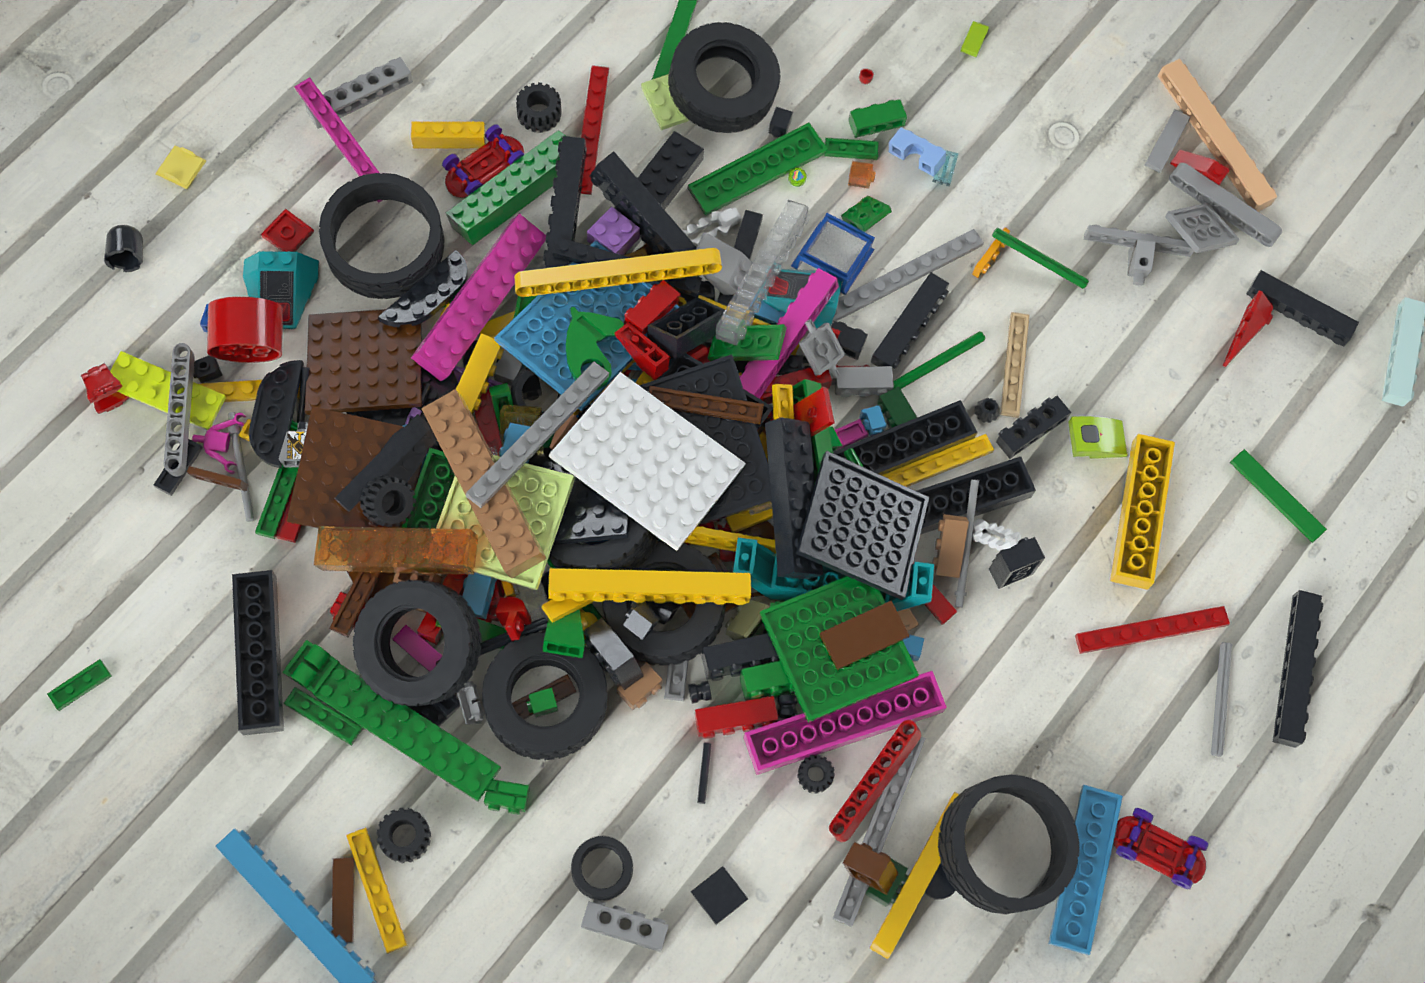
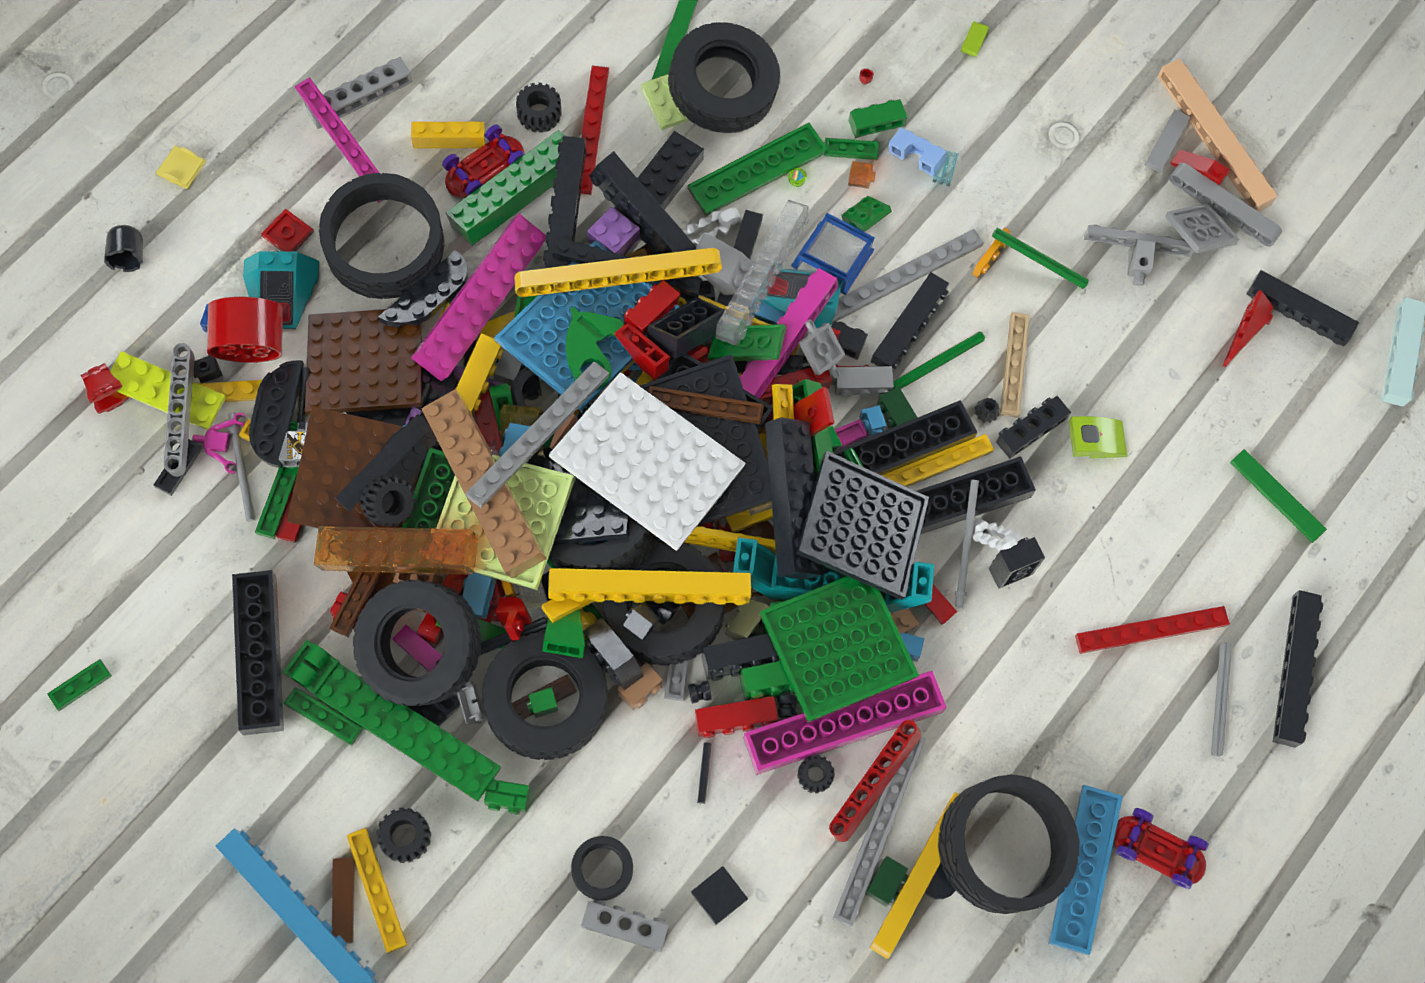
reddish brown tile [187,466,249,492] -> none
black brick [768,106,793,137] -> none
reddish brown tile [819,601,910,670] -> none
reddish brown brick [842,842,898,895] -> none
medium nougat brick [932,514,969,578] -> none
yellow brick [1110,434,1175,590] -> none

